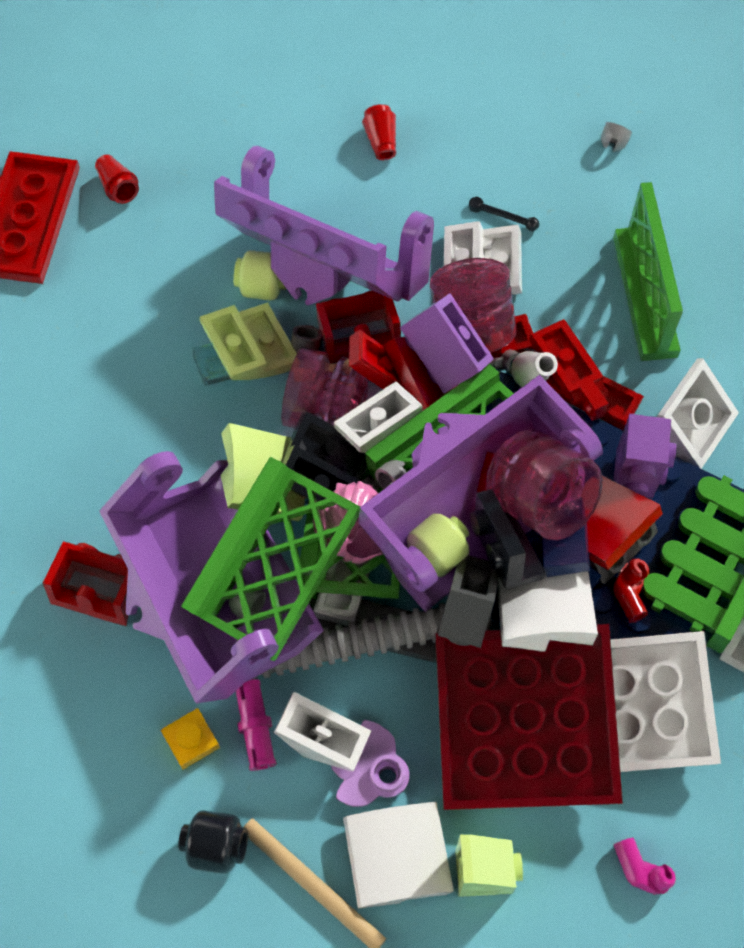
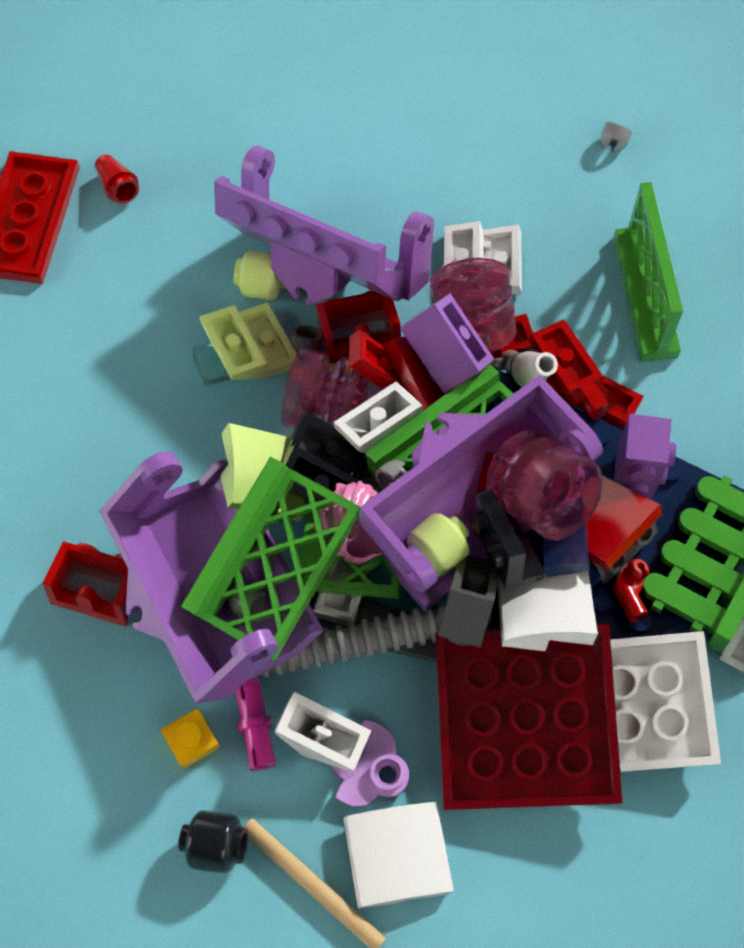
red cone [362,104,397,160] -> none
yellowish green slope [455,835,523,897] -> none
black hinge [469,197,540,231] -> none
dark pink arm [613,837,676,895] -> none
white slope [657,358,739,469] -> none

